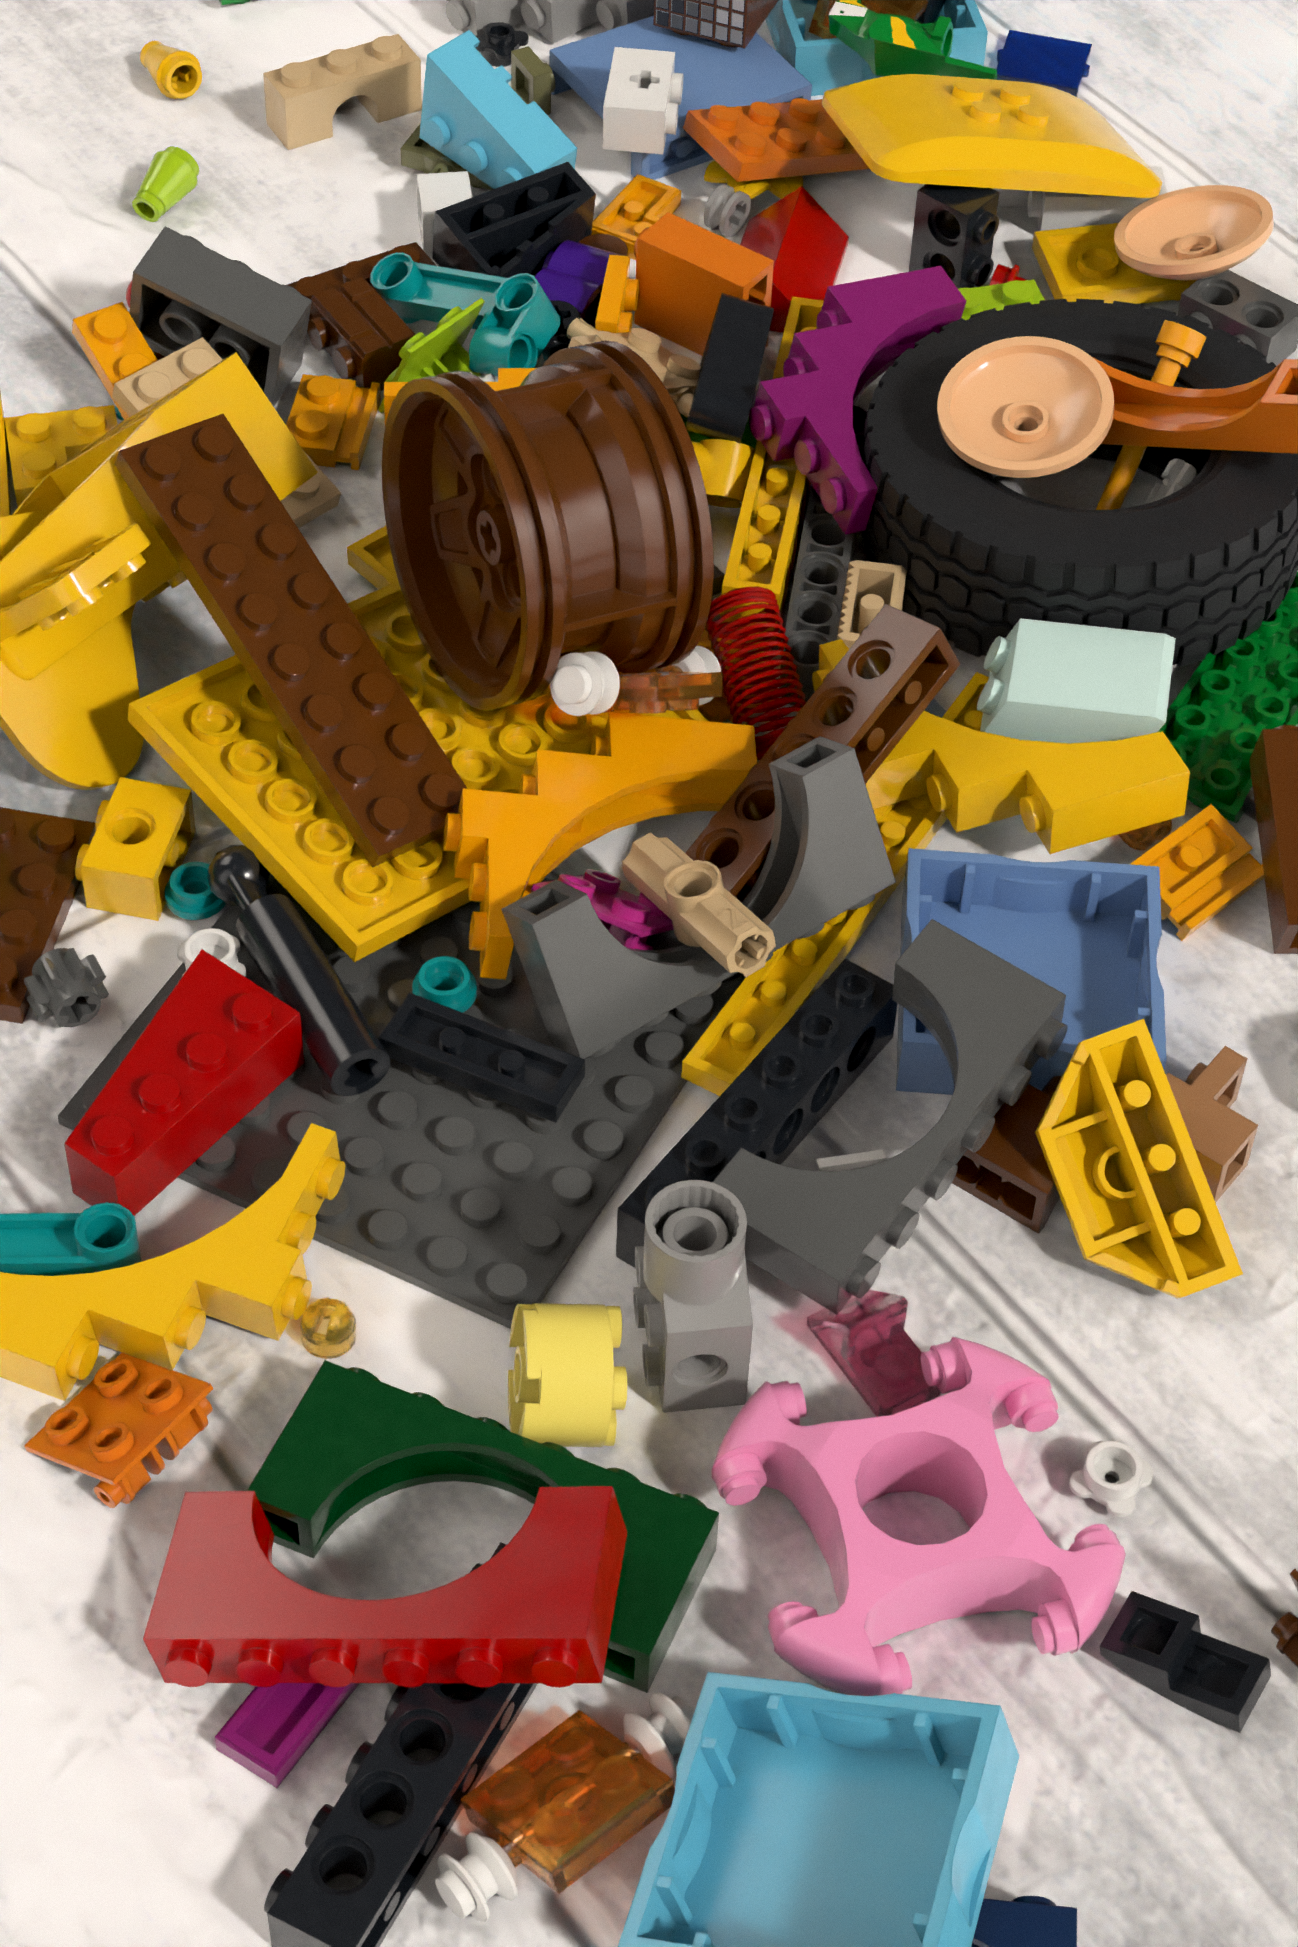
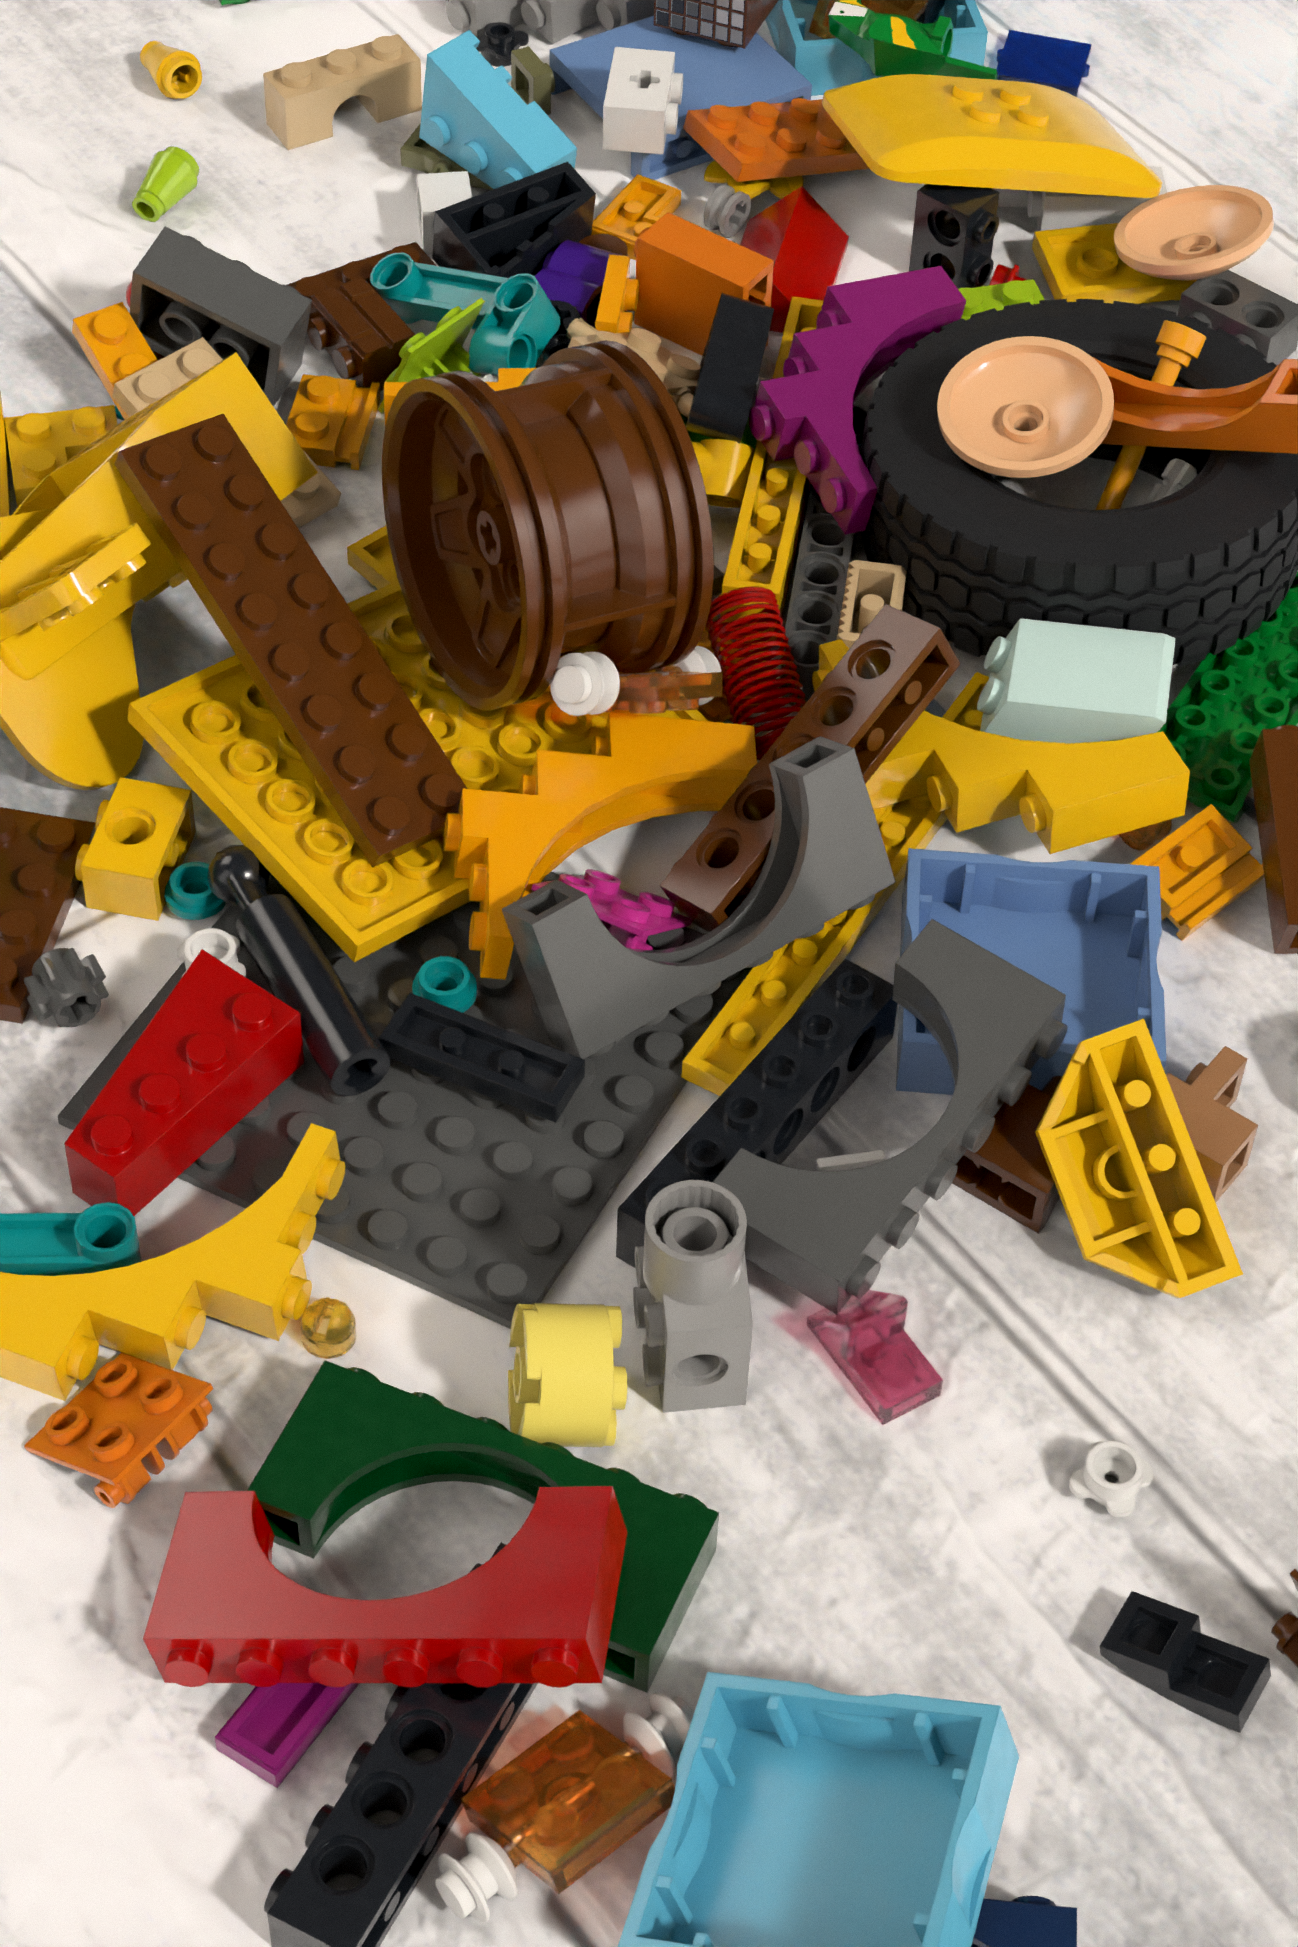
tan piece [622,832,776,977] -> none
bright pink piece [712,1337,1126,1696] -> none

